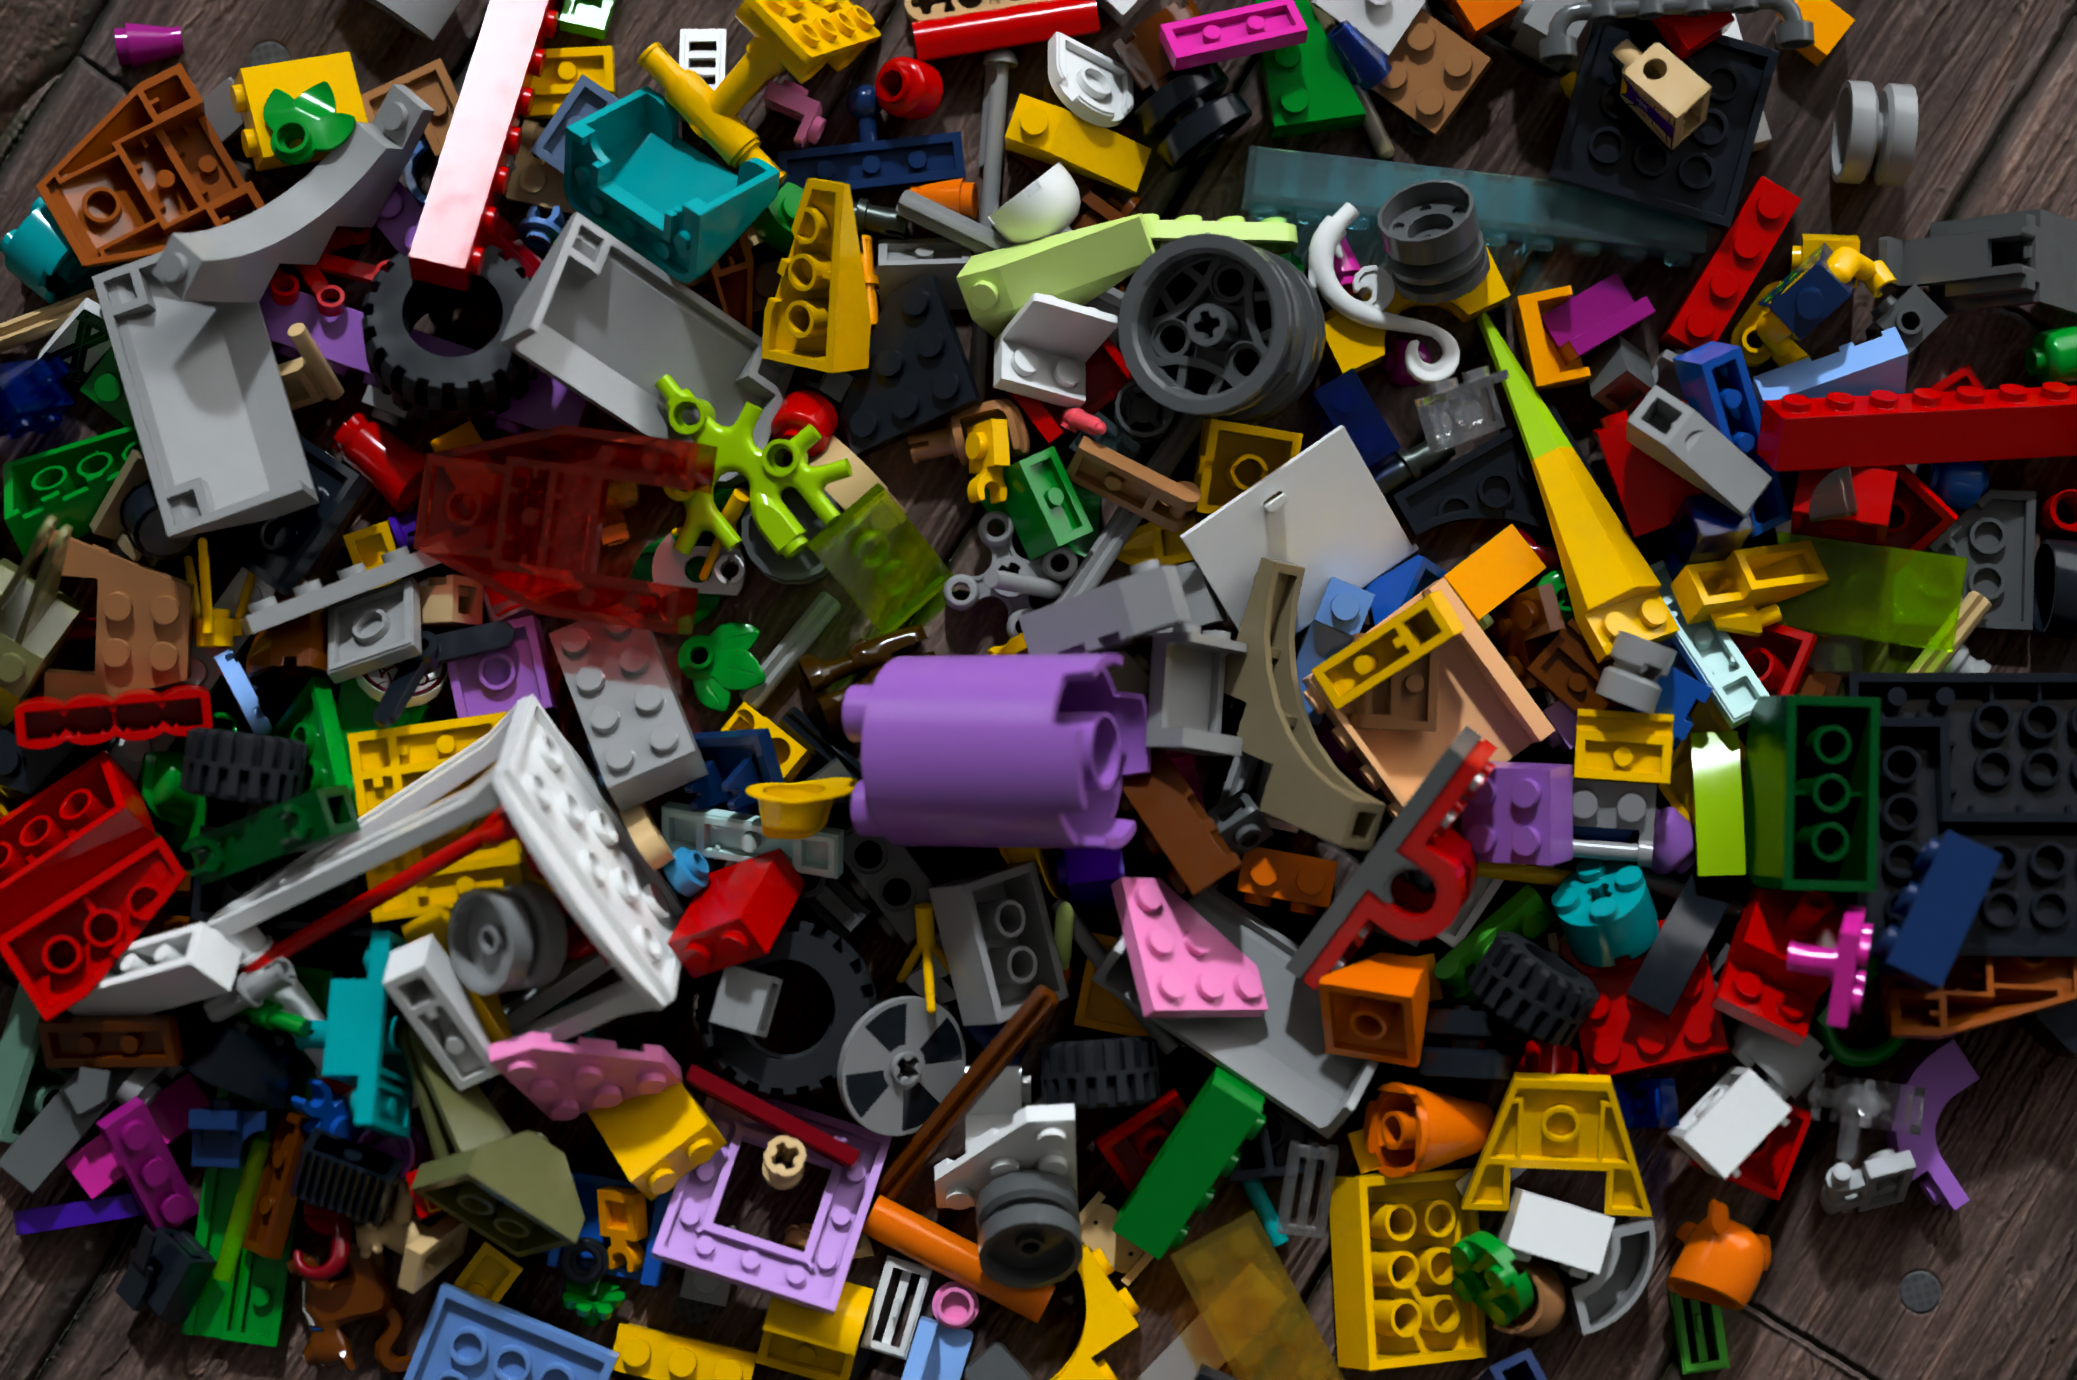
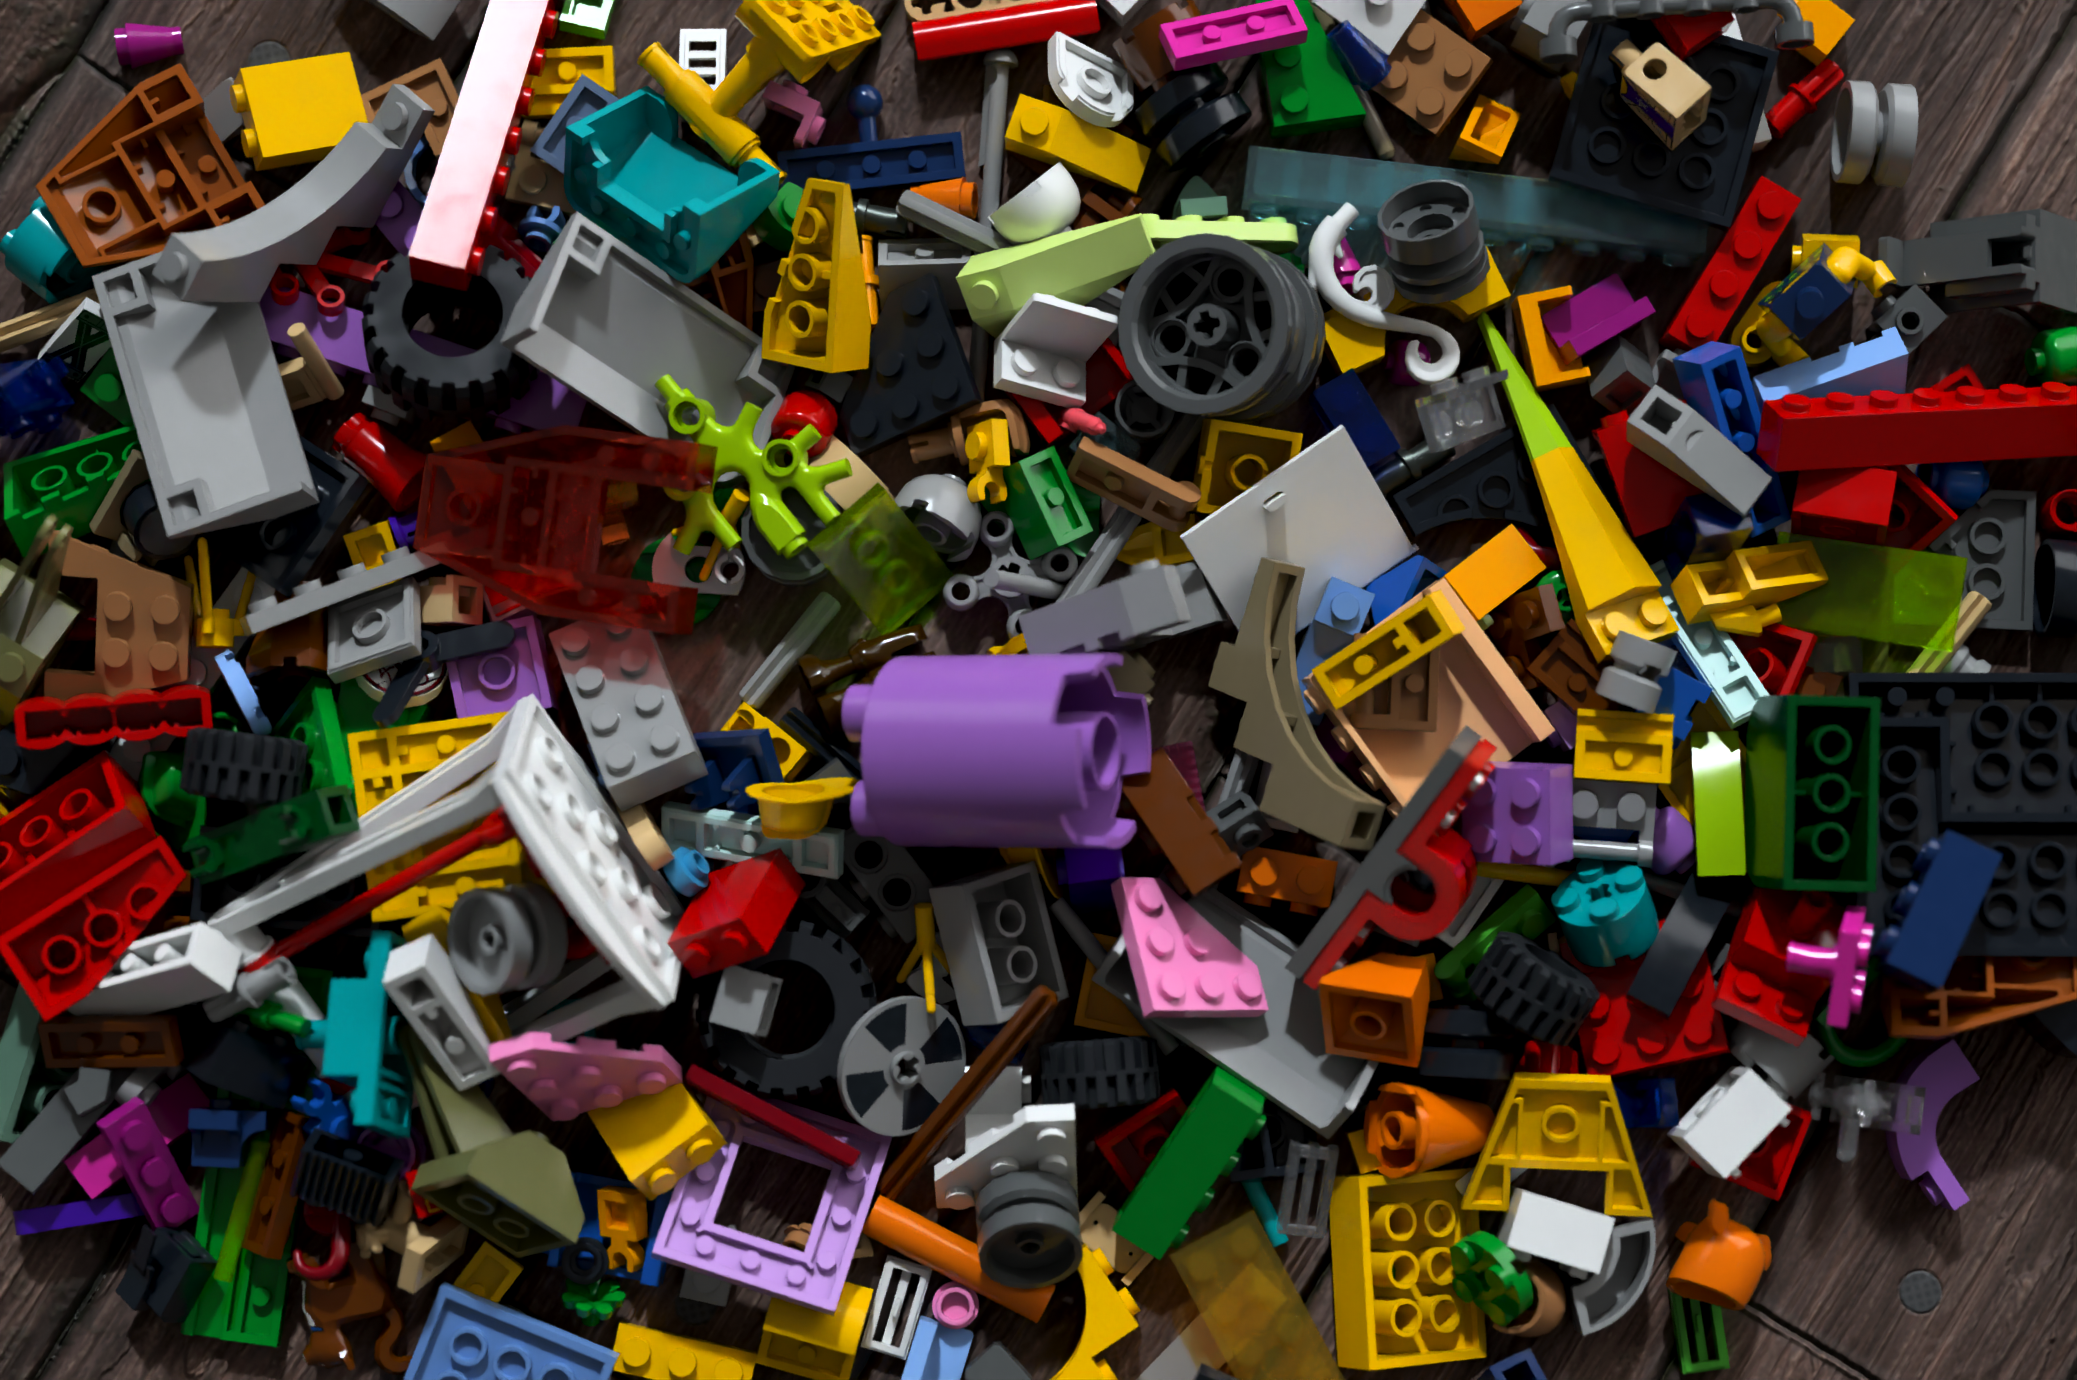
green plate [263,81,356,165] -> none
green plate [678,622,766,712] -> none
tan bush [762,1135,807,1190] -> none
red head [875,56,943,121] -> none
yellowish green piece [1054,901,1074,986] -> none
light grey panel [1145,624,1247,757] -> none
clear smoke tile [1809,466,1858,523] -> none
light grey plate [1819,1149,1916,1214] -> none
none -> light grey cylinder [886,474,982,562]
none -> sand green tile [1171,176,1228,221]
none -> light orange slope [1449,94,1521,164]
none -> red axle [1764,59,1844,139]

